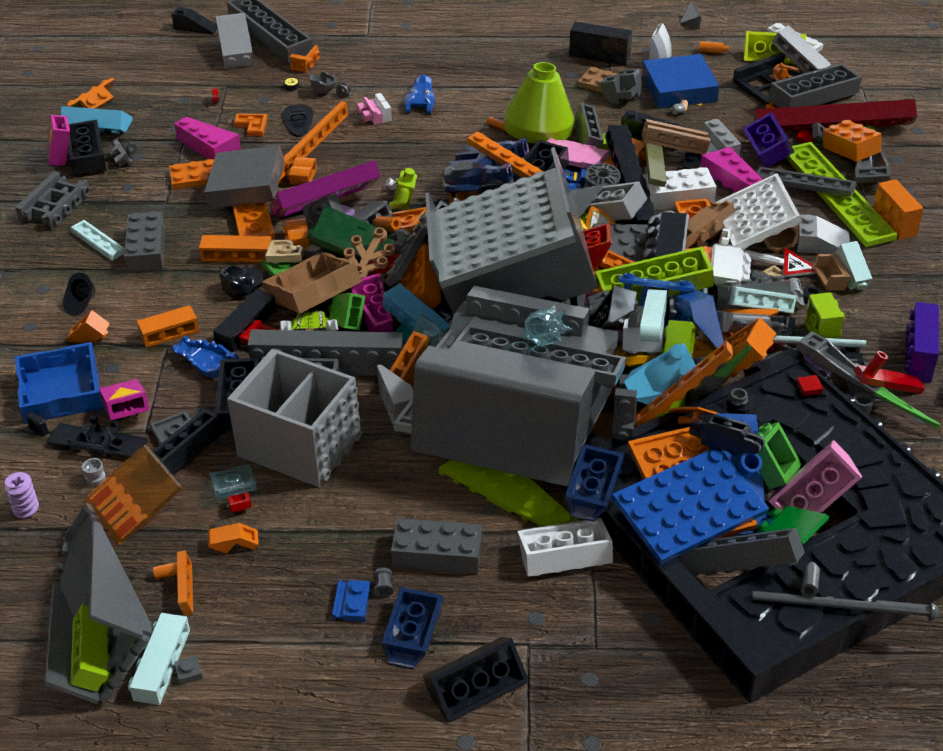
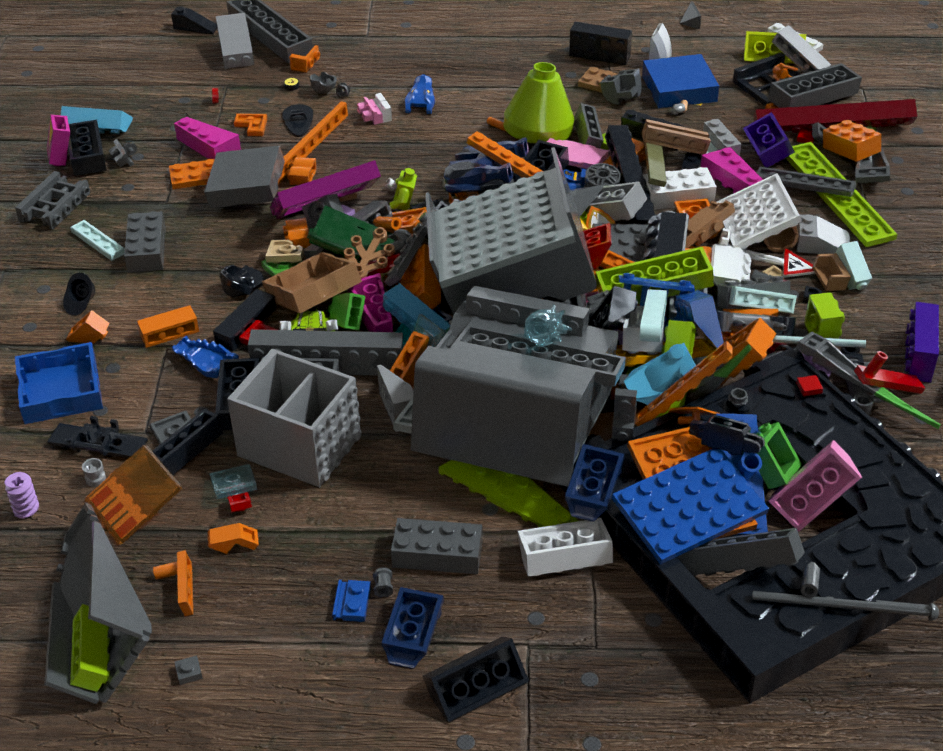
black tile [26,412,49,437] -> none
orange bracket [66,77,114,109] -> none
dark pink brick [99,379,150,420] -> none
light aqua brick [128,613,190,705] -> none
orange brick [199,235,272,263] -> none
orange plate [232,202,275,239] -> none
orange cylinder [699,41,729,54] -> none
green slope [752,506,829,545] -> none
light grey hinge [788,278,804,309] -> none
orange brick [873,179,924,240] -> none

